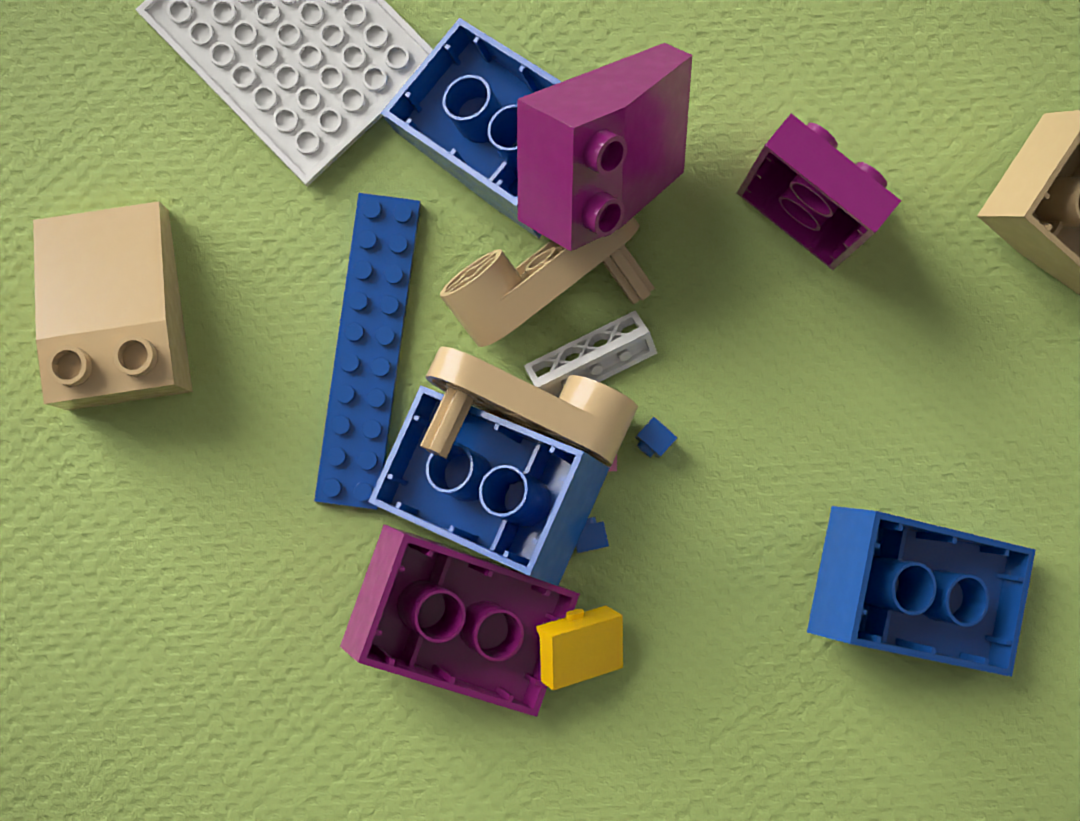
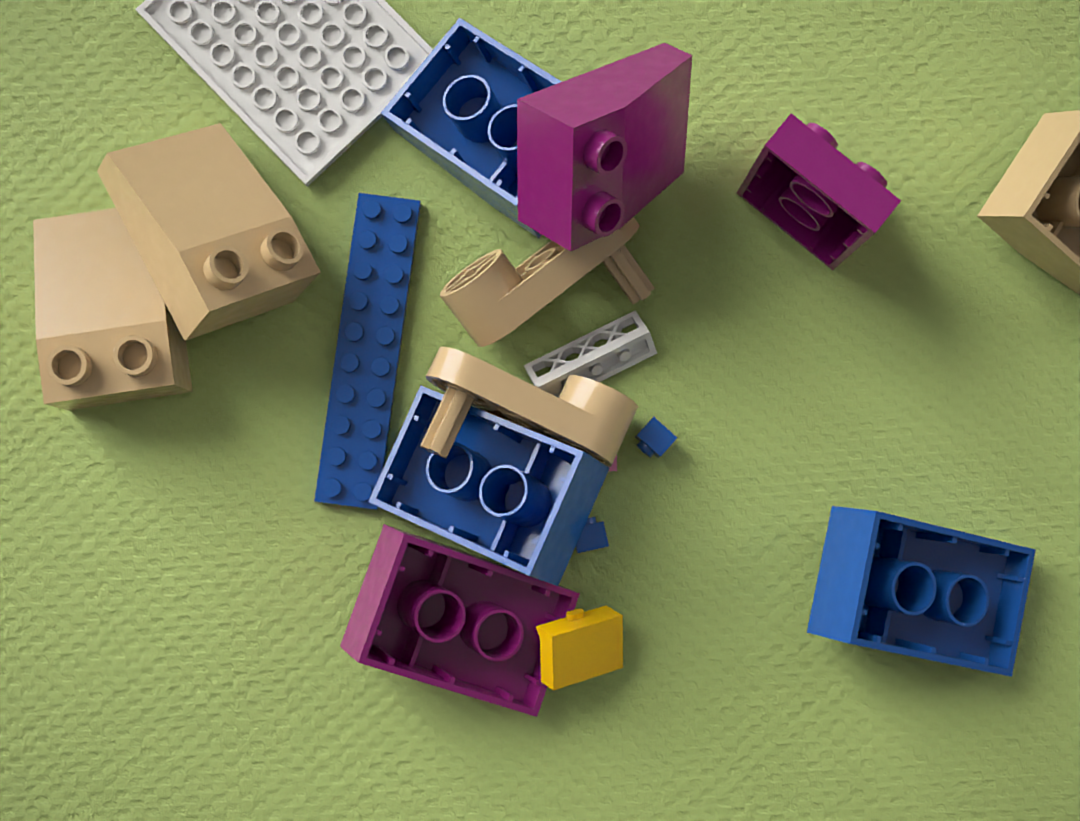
none -> tan slope [97,123,321,341]

